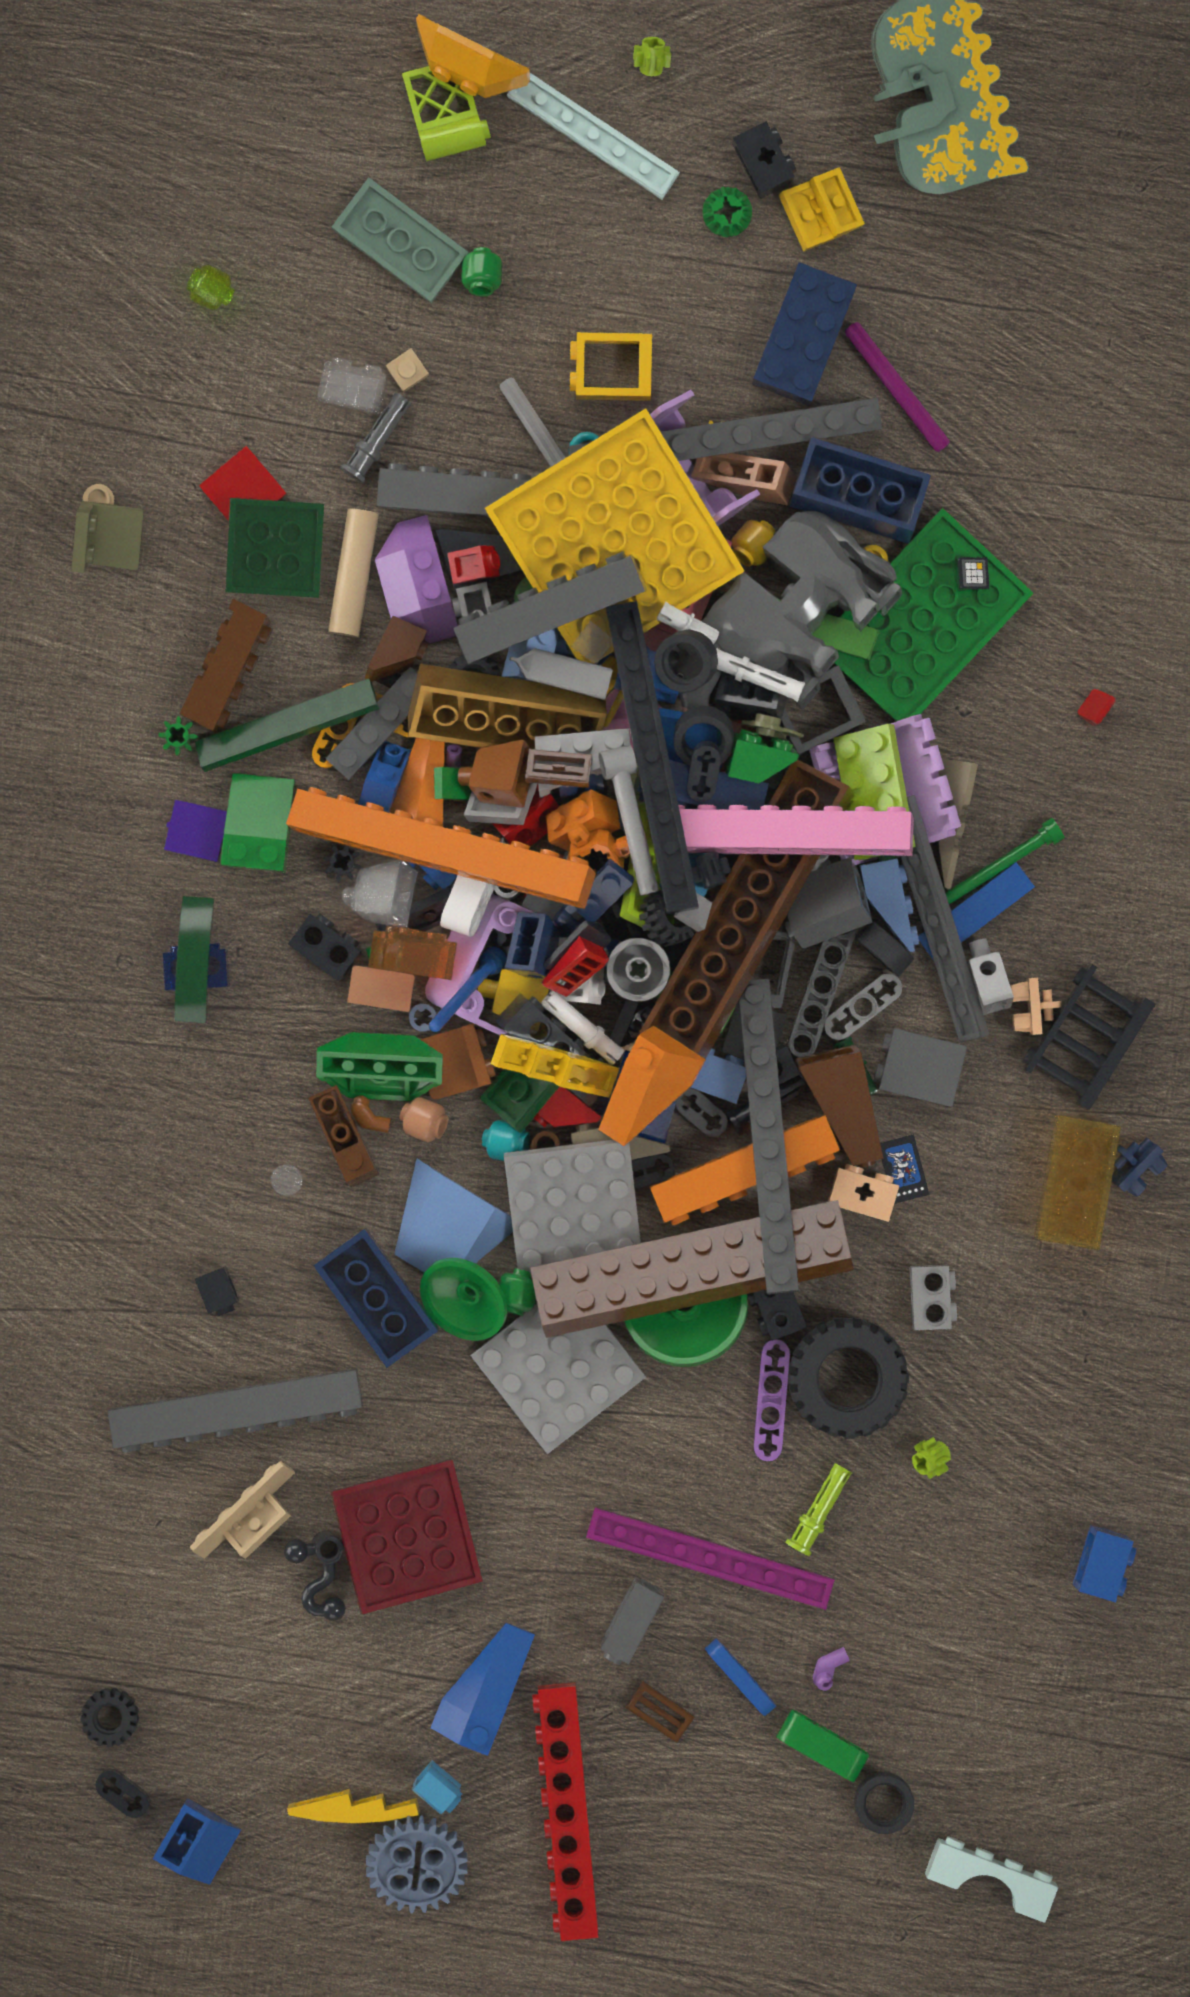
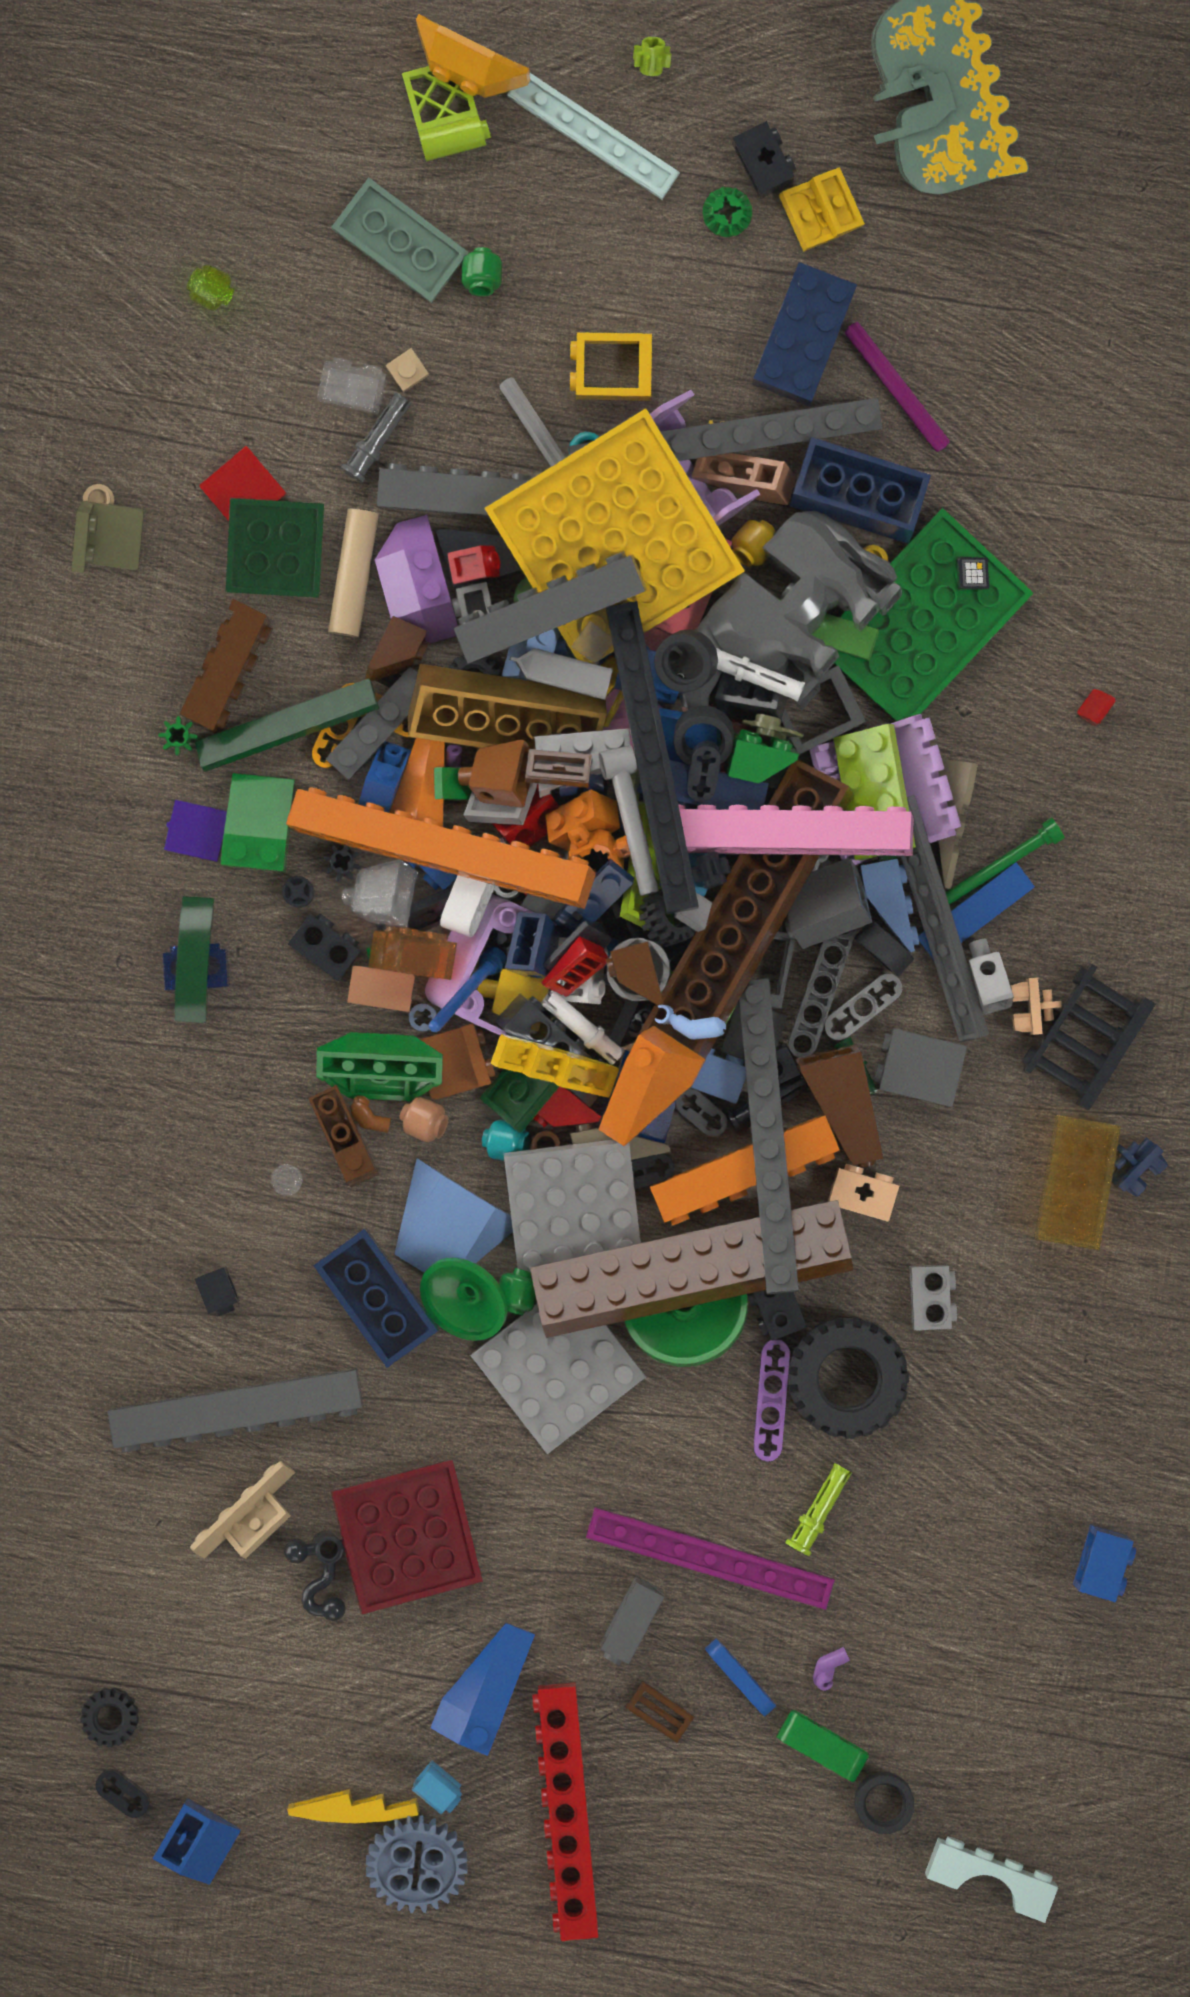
white axle [656,602,719,644] -> none
black sticker [880,1134,930,1204] -> none
lime gear [912,1437,951,1479] -> none
none -> black wheel [282,876,315,908]
none -> reddish brown slope [606,941,664,1005]
none -> light blue arm [655,1005,726,1040]

